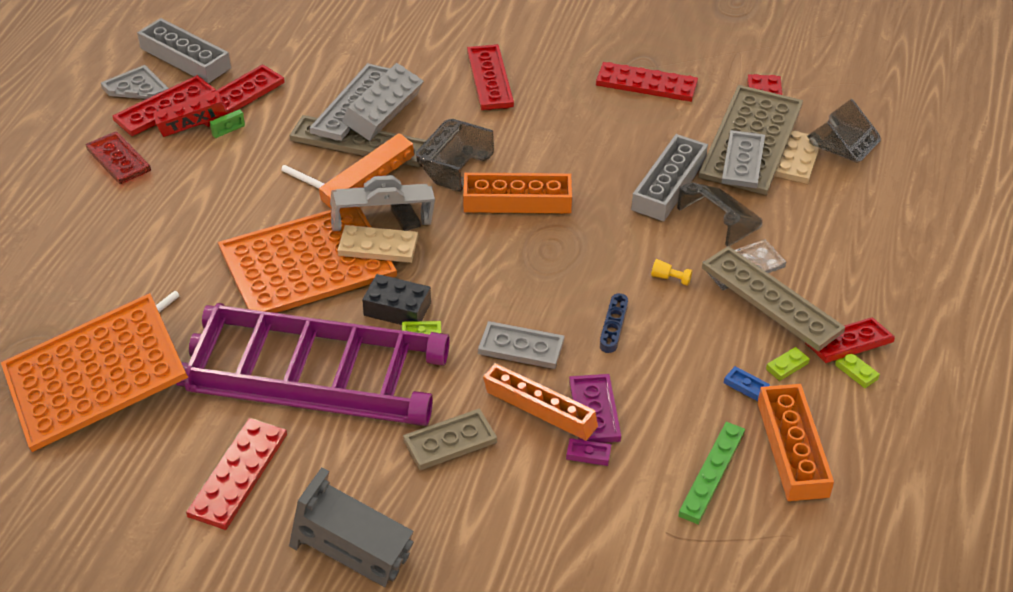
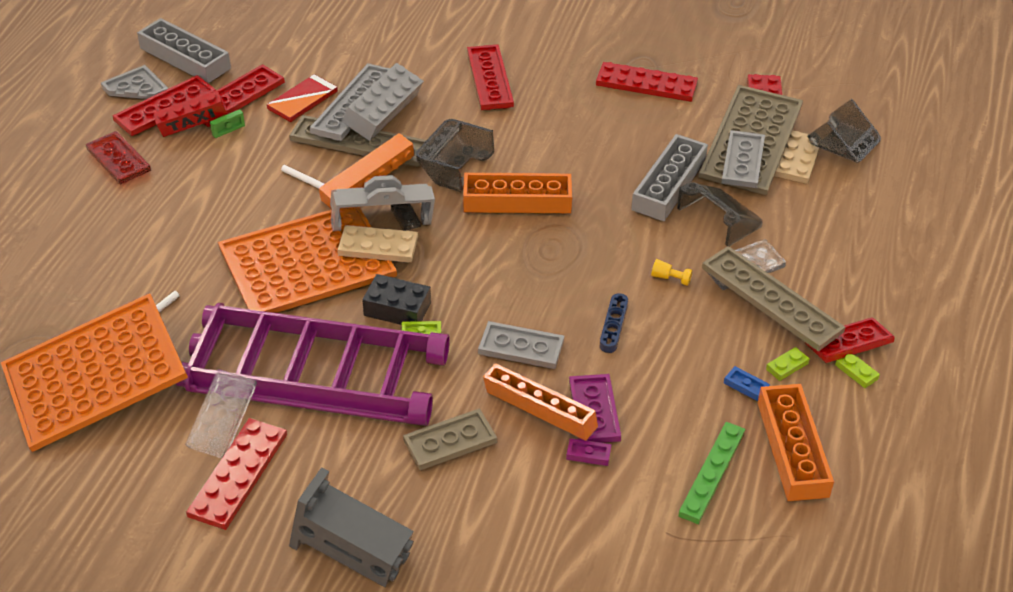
none -> clear plate [185,369,257,458]
none -> tile [267,74,338,122]

